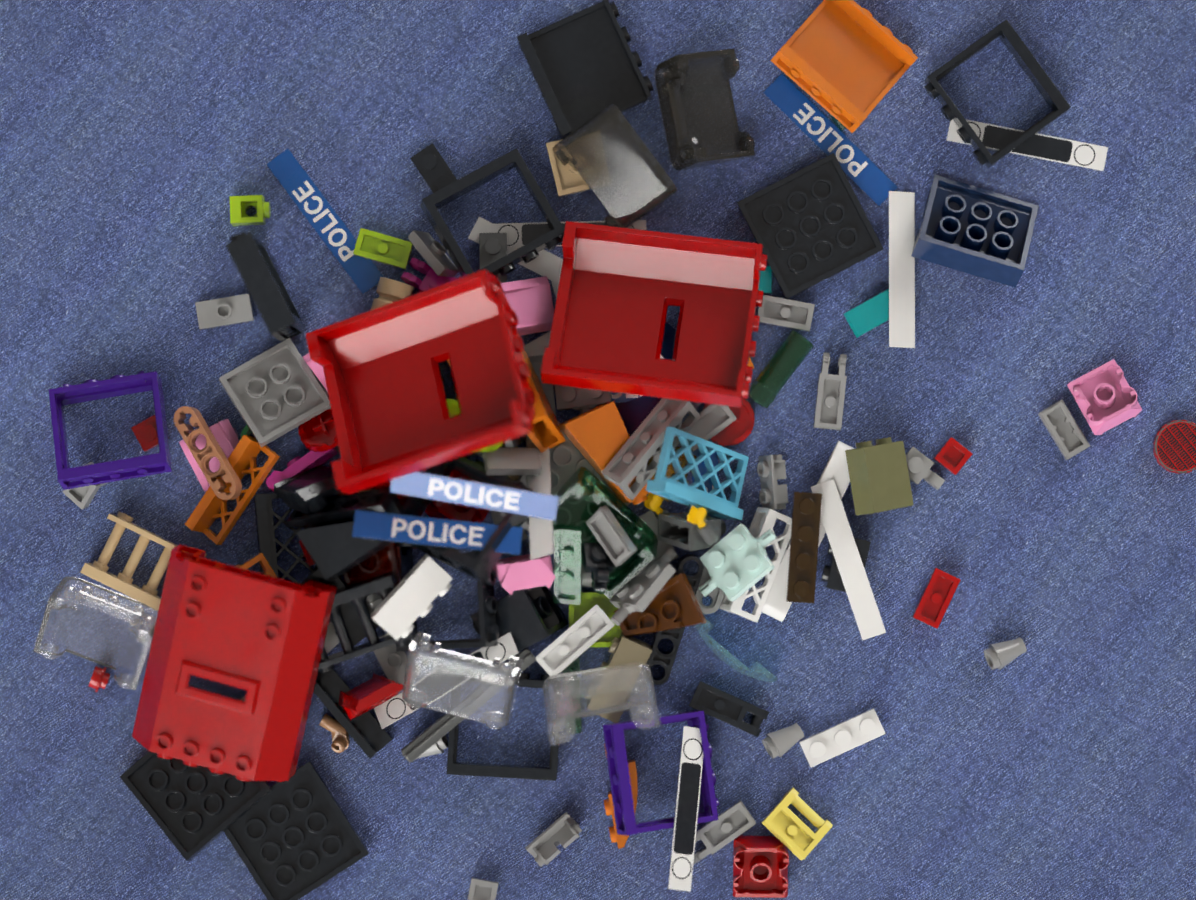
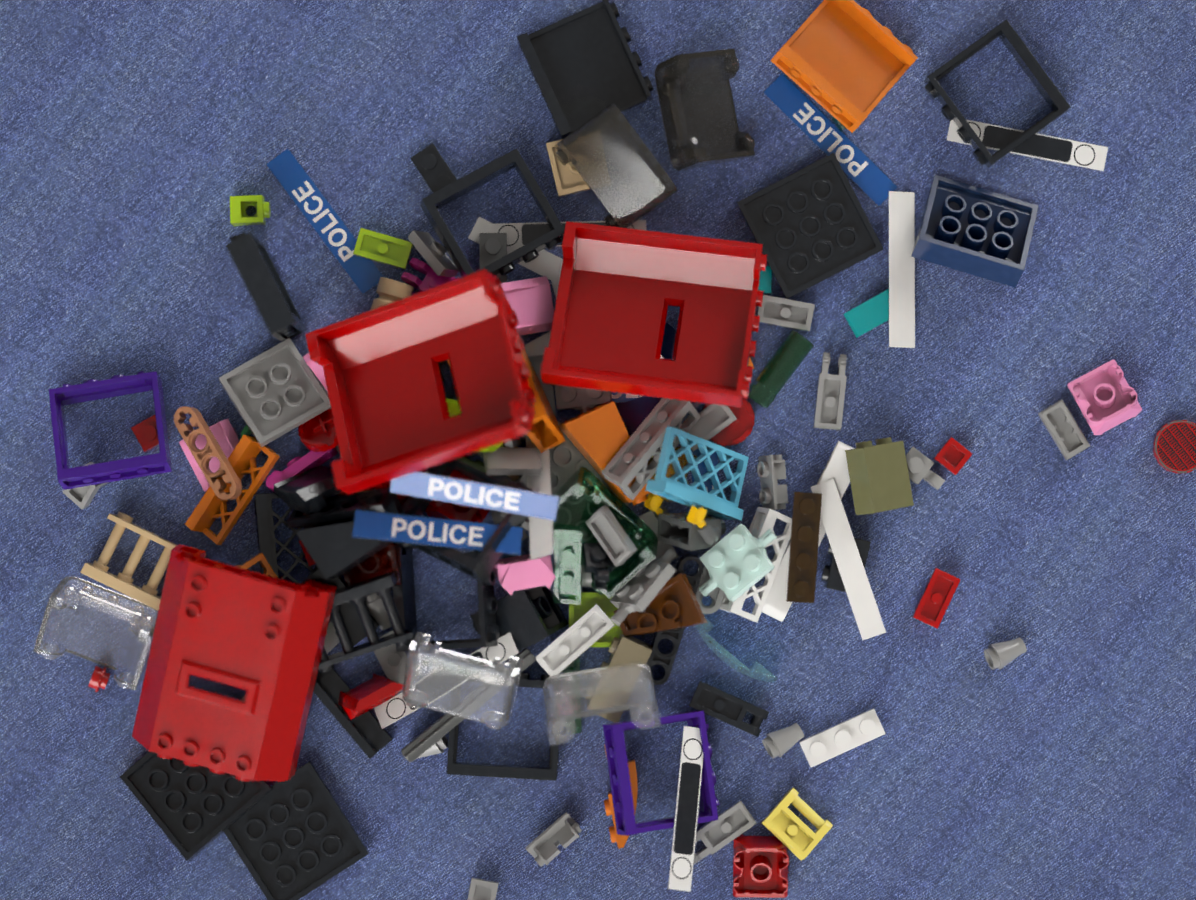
light grey plate [195,294,254,330] -> none
medium nougat arm [319,714,350,753] -> none
white brick [370,554,453,640] -> none

